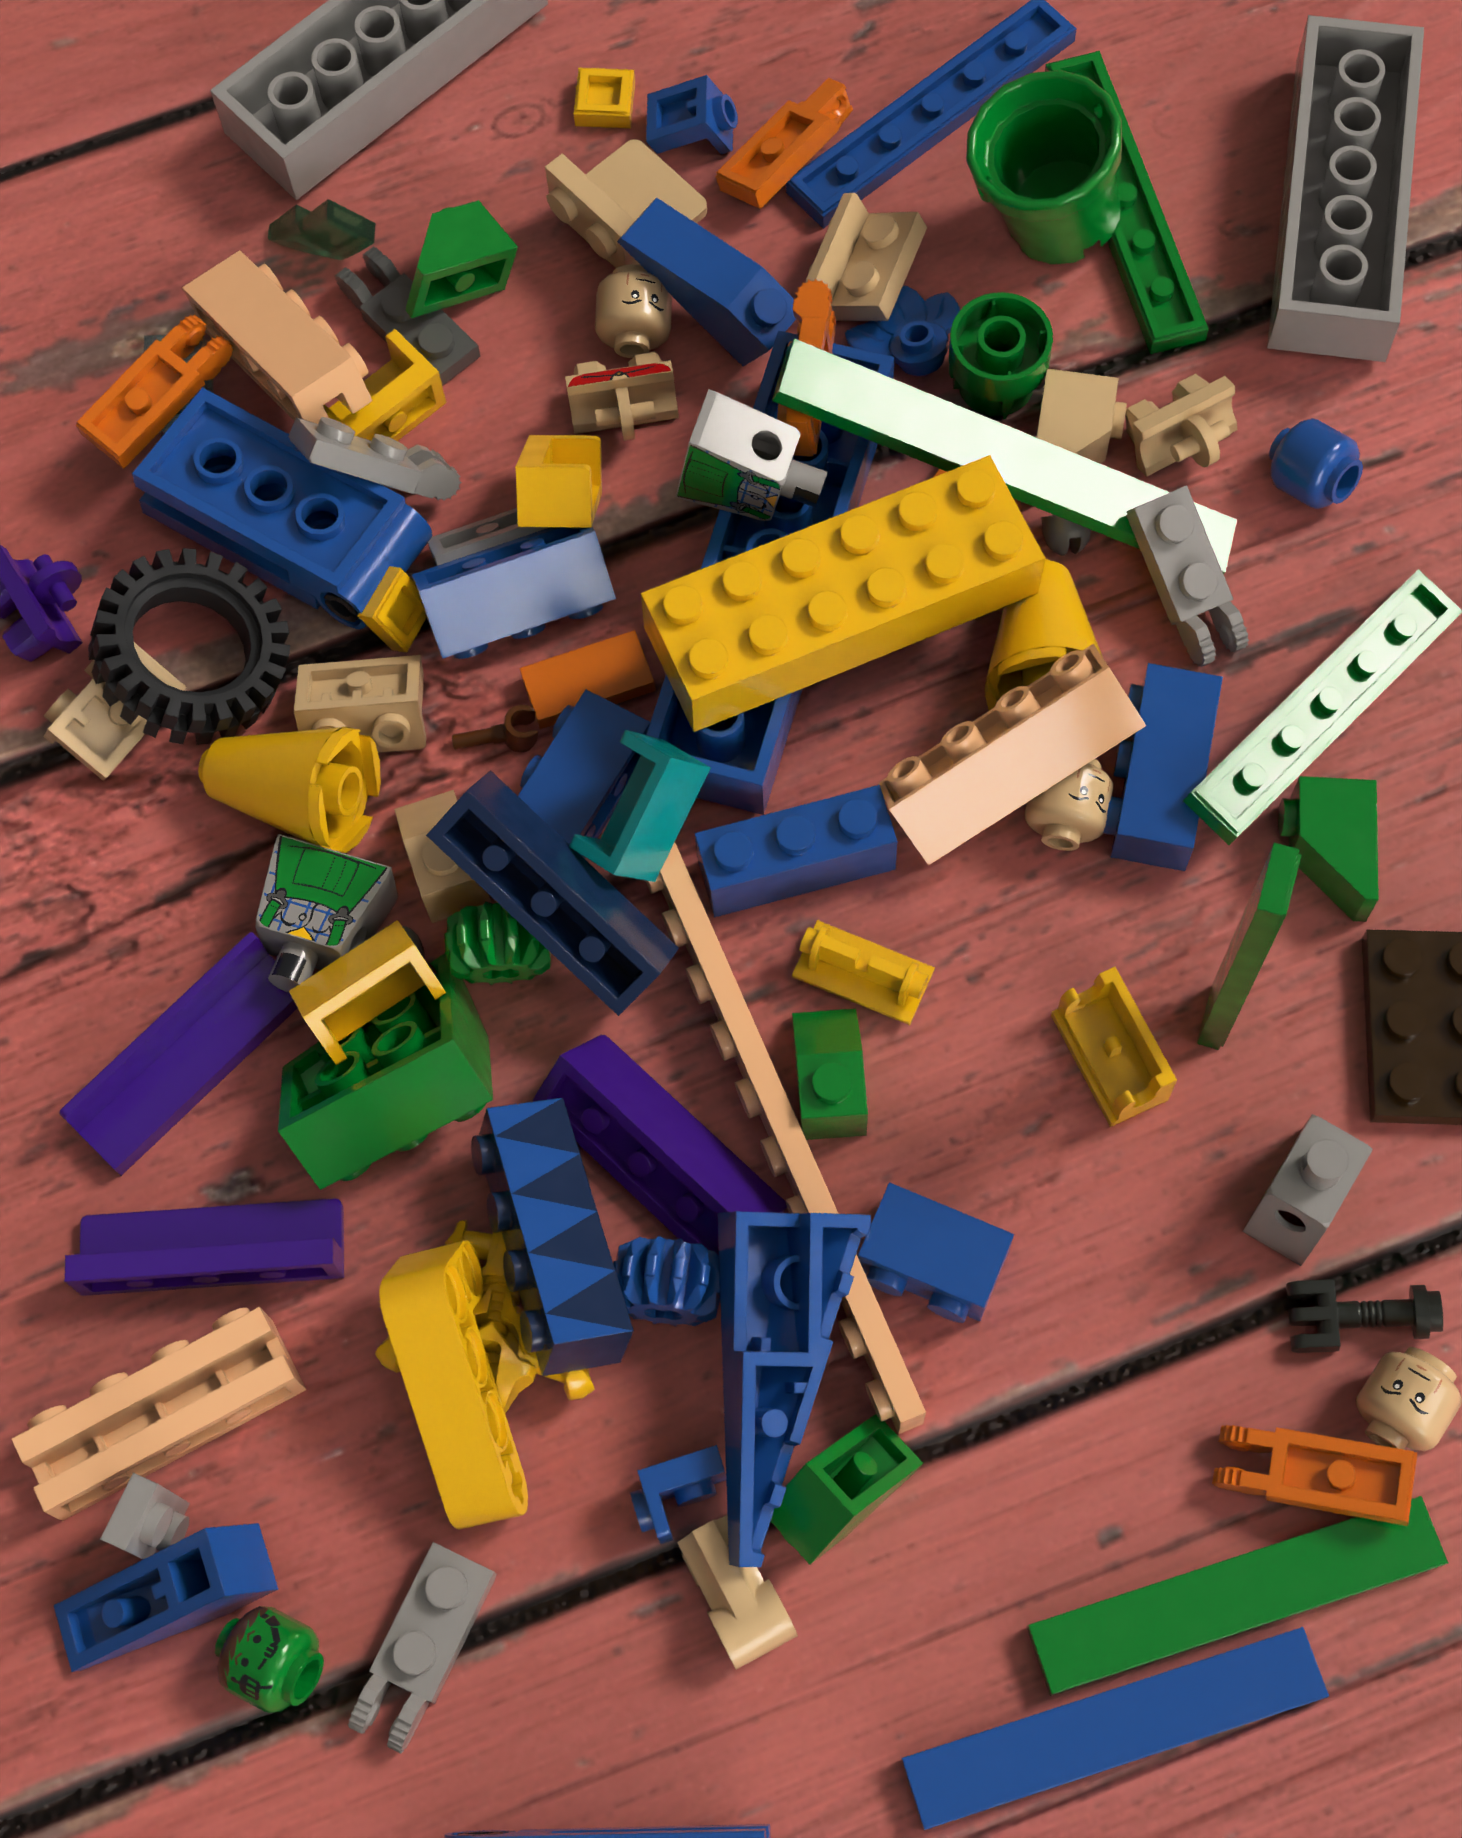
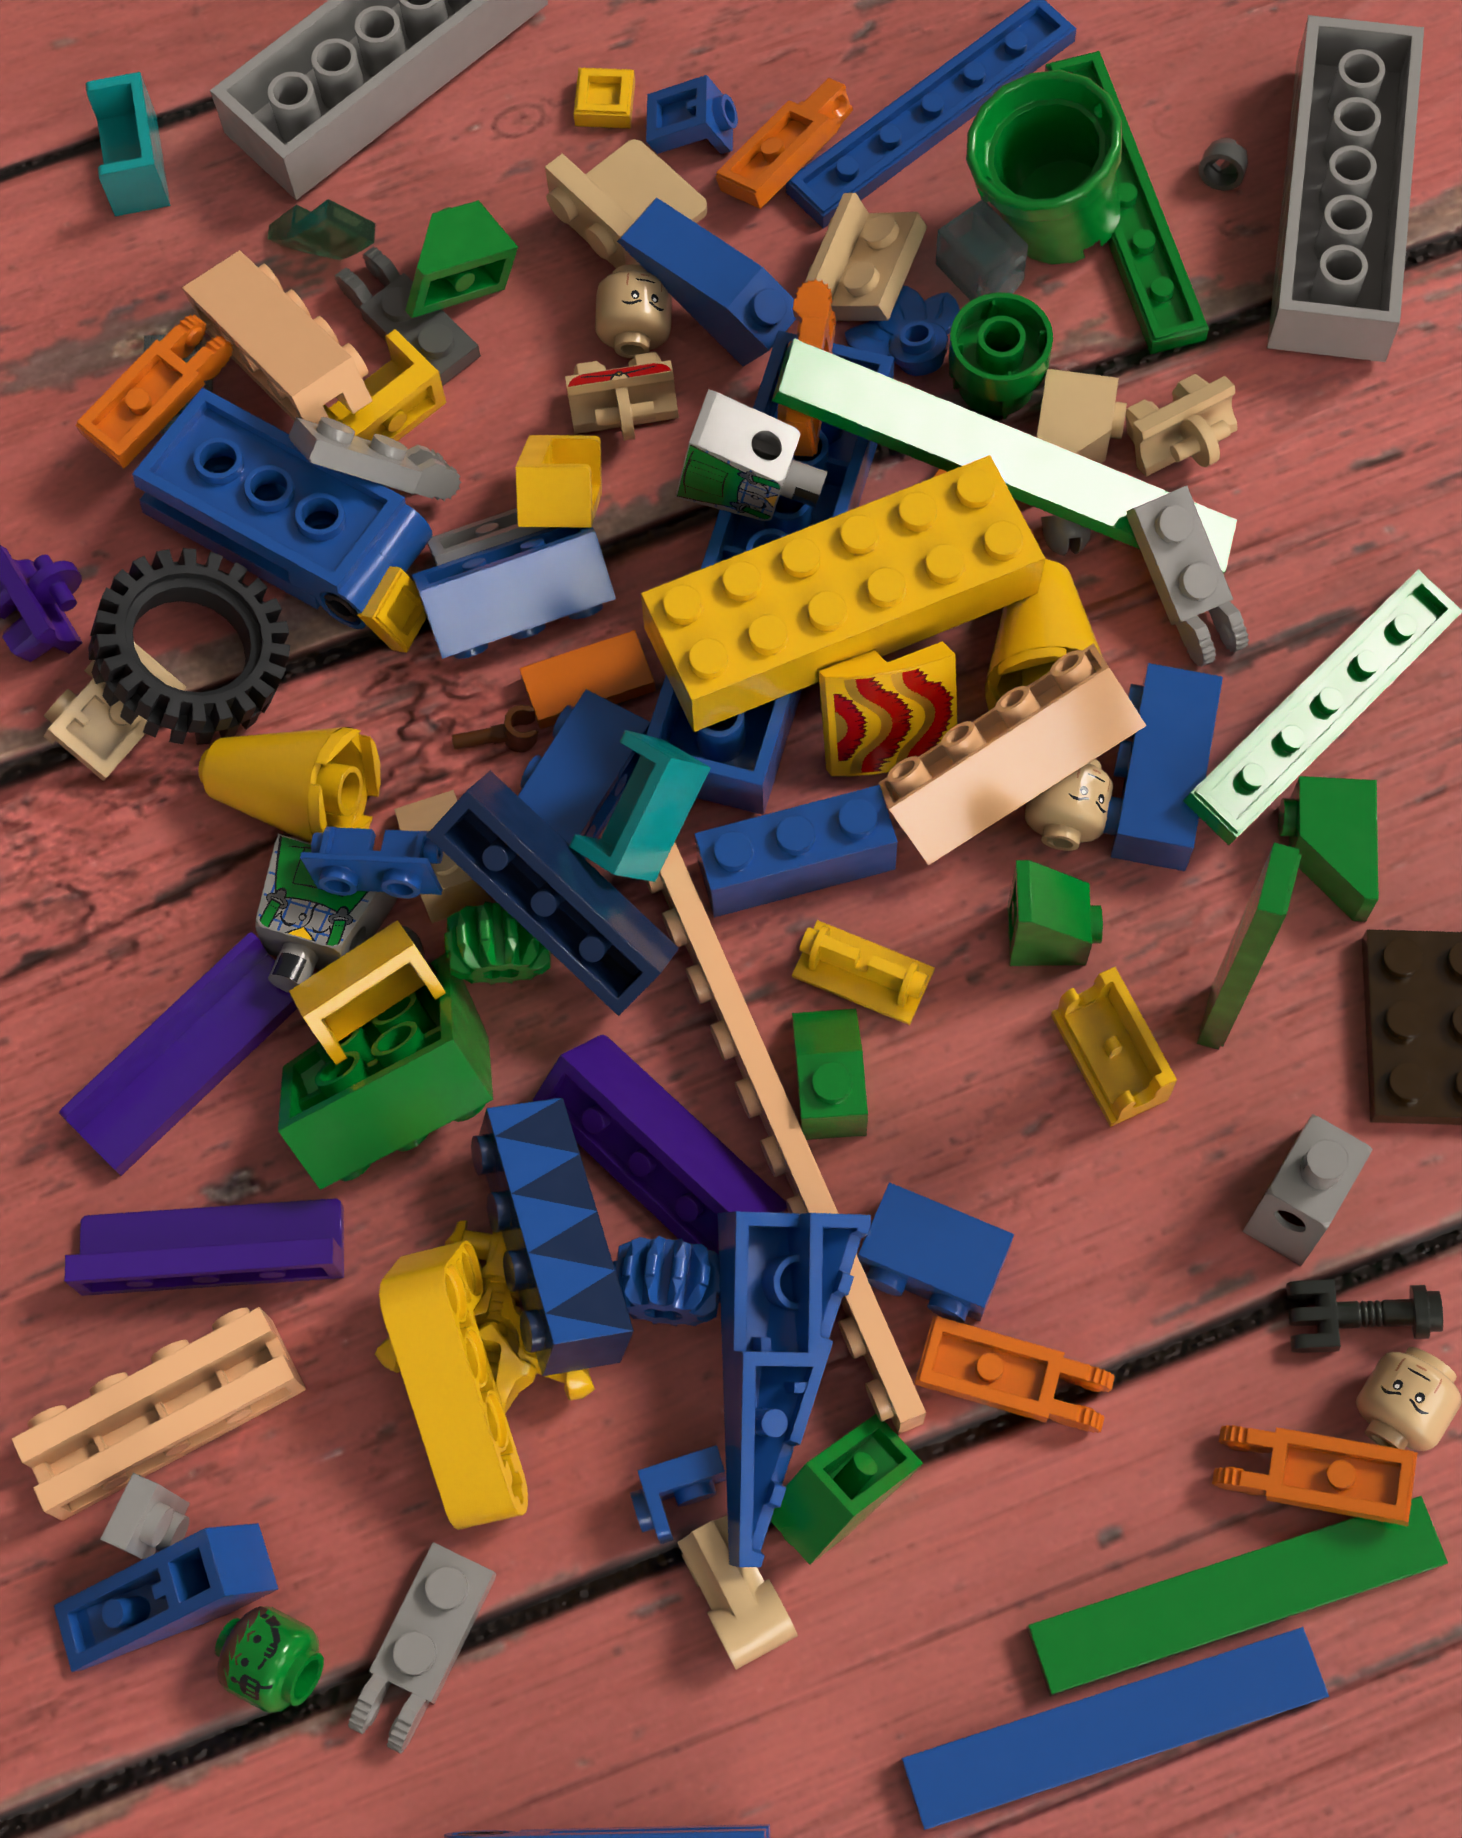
tan bracket [294,655,426,753] -> none
blue head [1269,418,1363,509] -> none
none -> teal panel [85,72,171,216]
none -> blue hinge [300,826,443,899]
none -> slope [819,641,958,776]
none -> orange hinge [915,1316,1115,1433]
none -> clear light blue brick [935,200,1028,301]
none -> green slope [1007,860,1103,966]
none -> dark grey hinge [1199,138,1248,191]

